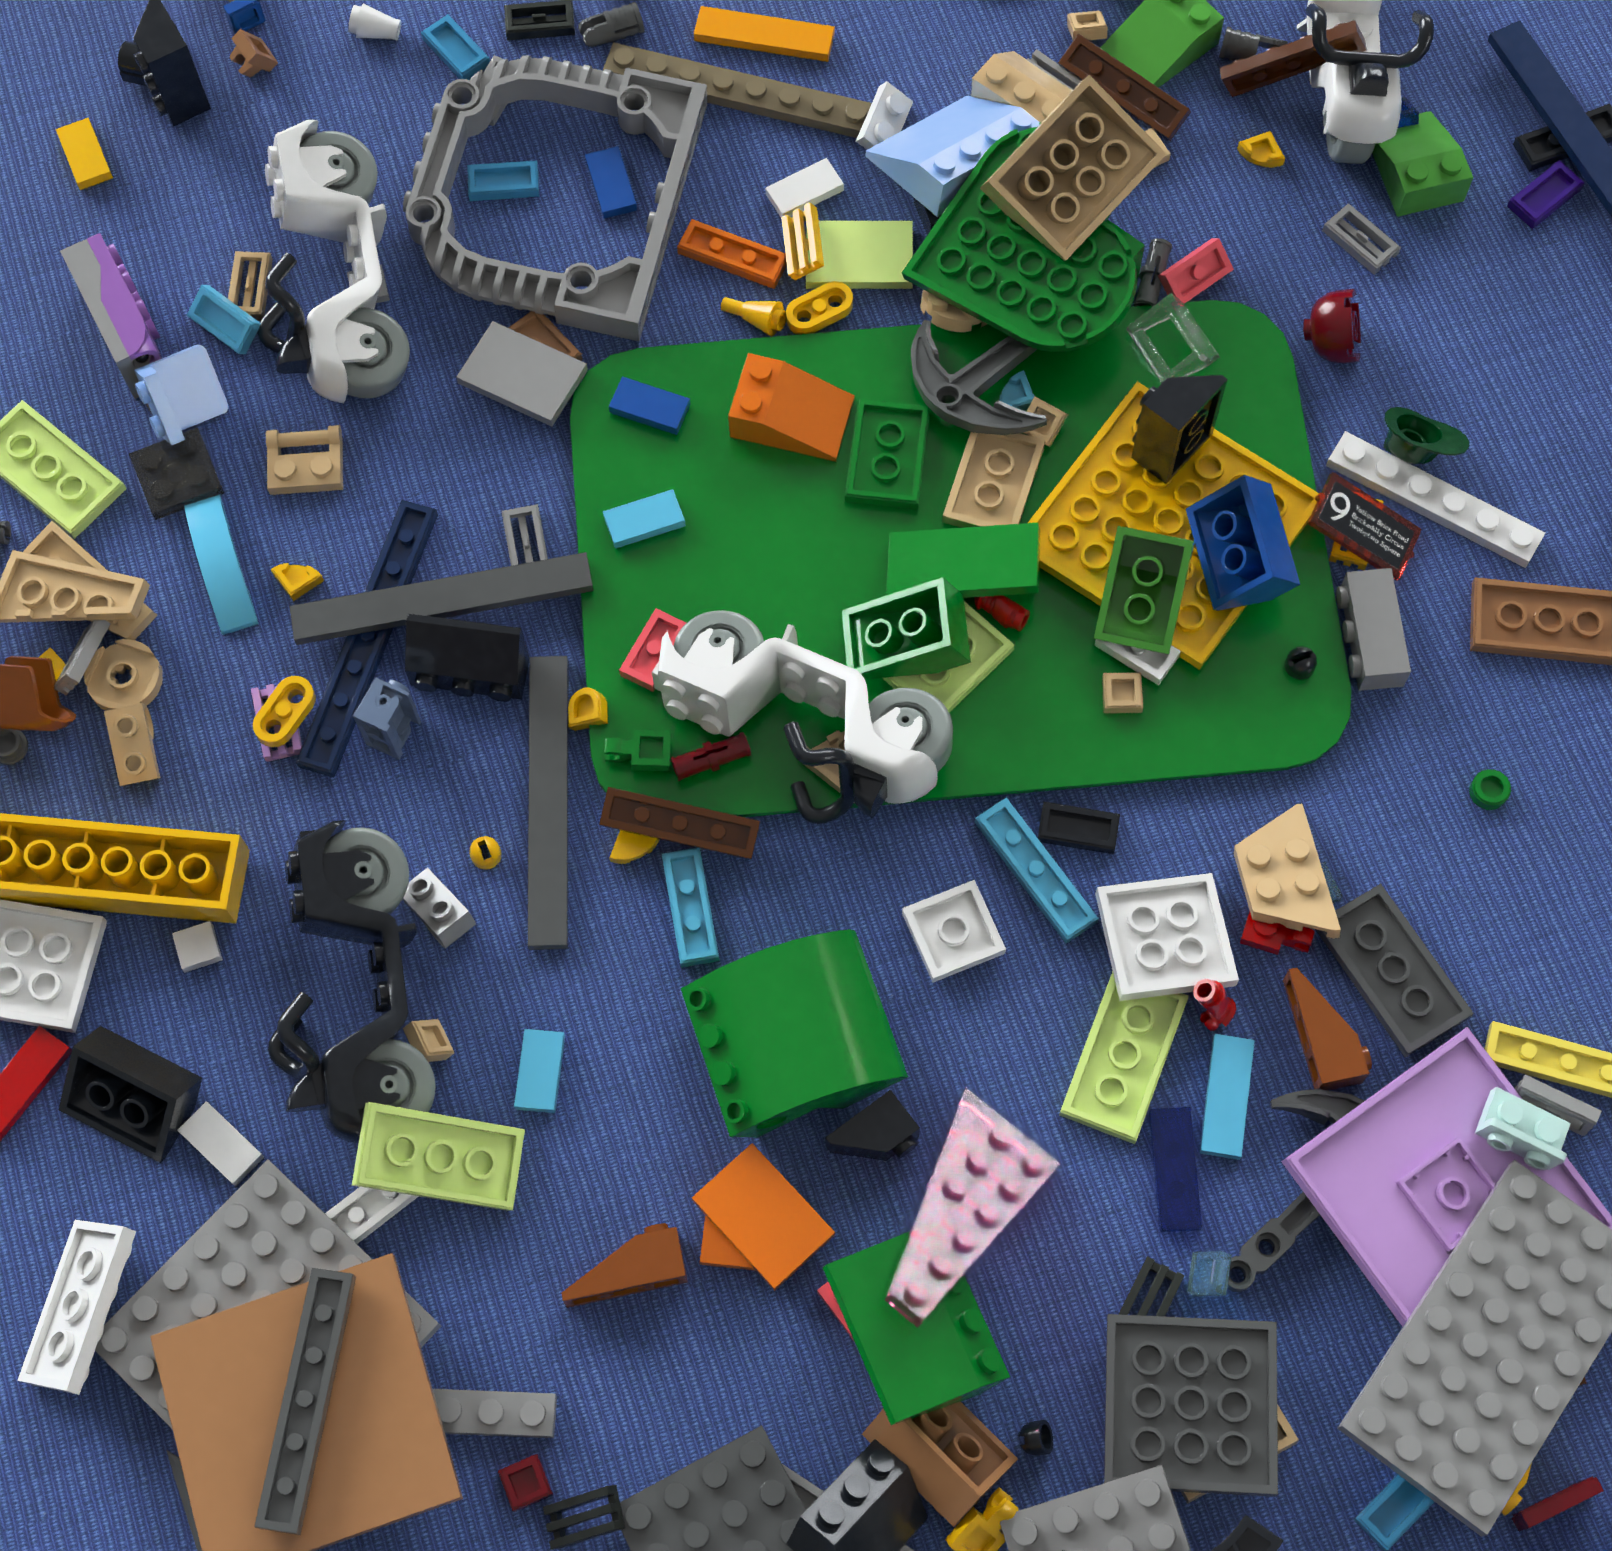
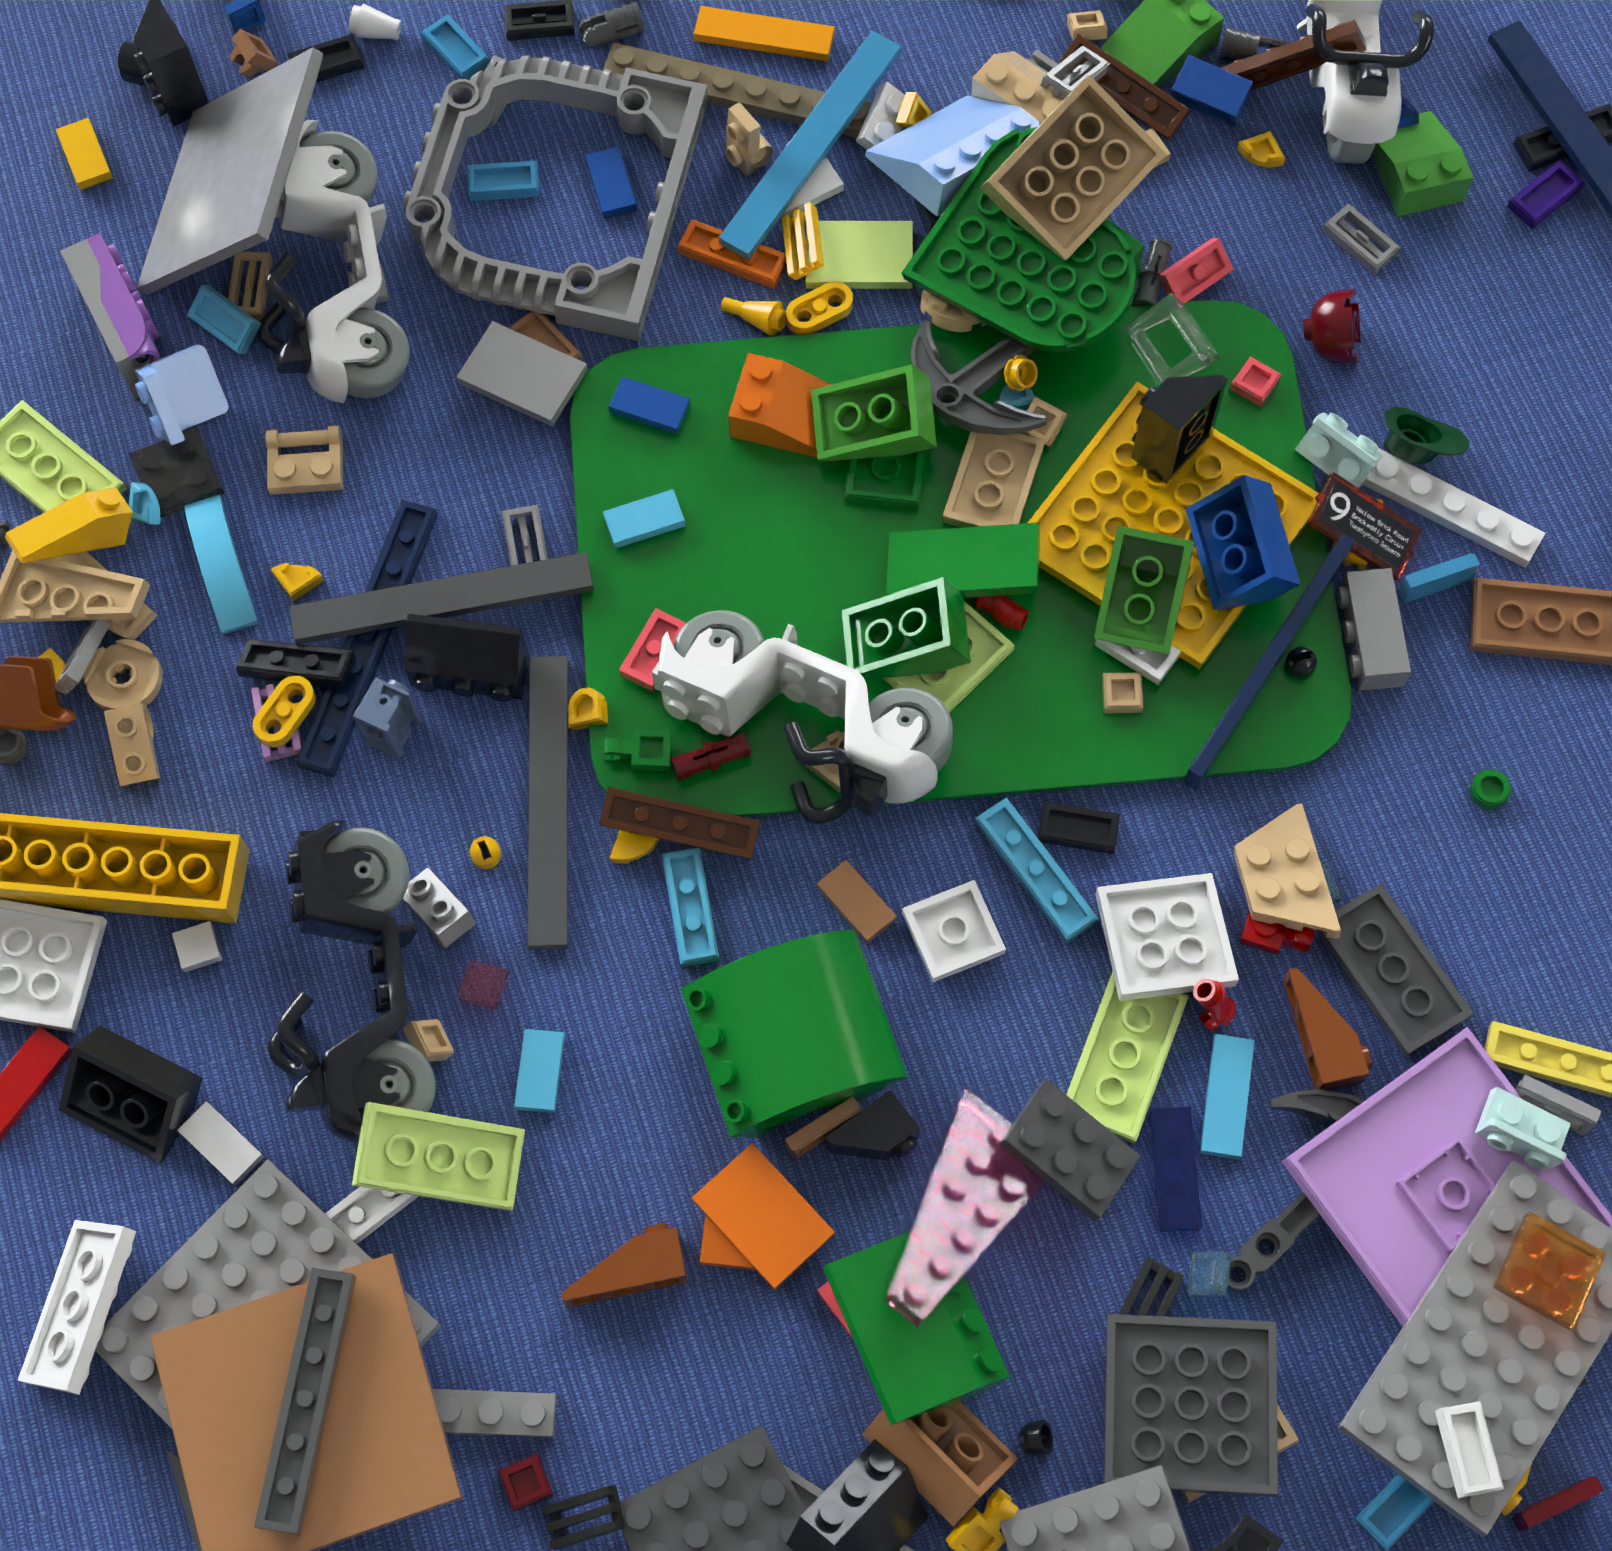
none -> yellow slope [5,488,133,563]
none -> medium azure tile [129,482,160,525]
none -> light grey tile [136,47,323,295]
none -> black tile [236,639,356,688]
none -> black tile [287,34,364,82]
none -> clear pink tile [458,960,509,1010]
none -> dark azure tile [719,30,901,261]
none -> tan plate [725,102,774,177]
none -> medium nougat tile [785,1096,861,1160]
none -> bright green slope [811,364,937,462]
none -> medium nougat tile [816,860,897,944]
none -> yellow tile [895,92,932,128]
none -> dark grey plate [999,1079,1140,1221]
none -> yellow plate [1004,355,1038,391]
none -> light grey tile [1040,45,1110,100]
none -> blue hinge [1172,55,1253,127]
none -> dark blue tile [1184,534,1356,791]
none -> coral tile [1230,356,1282,407]
none -> light aqua bracket [1294,412,1383,493]
none -> dark azure tile [1398,553,1480,604]
none -> white tile [1435,1401,1504,1499]
none -> clear orange plate [1493,1211,1607,1330]

